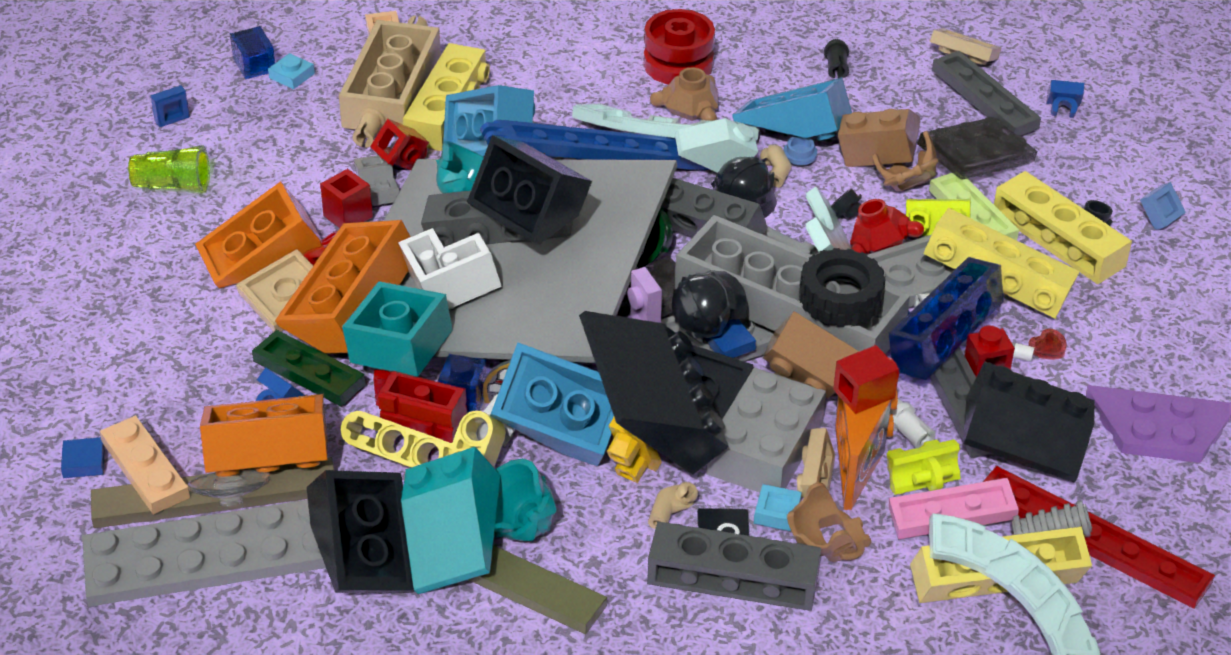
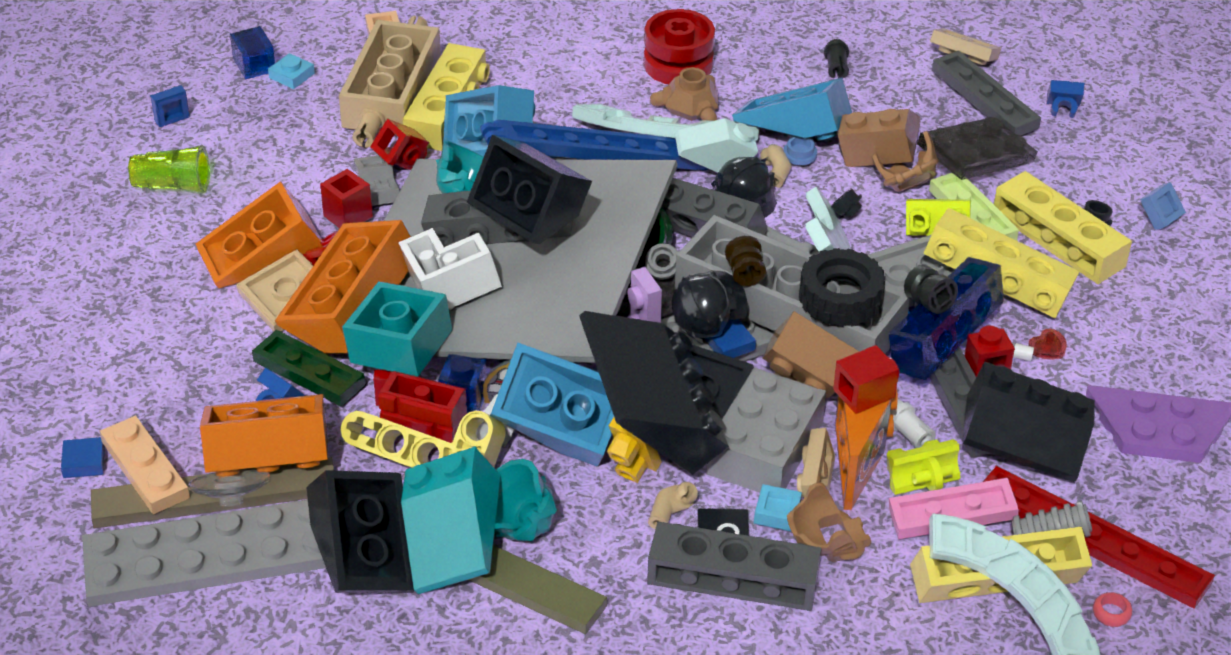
red rock [850,199,924,254] -> none
none -> light grey plate [645,244,679,280]
none -> dark brown bush [724,235,767,287]
none -> pearl dark grey wheel [904,264,958,314]
none -> coral piece [1093,592,1133,627]

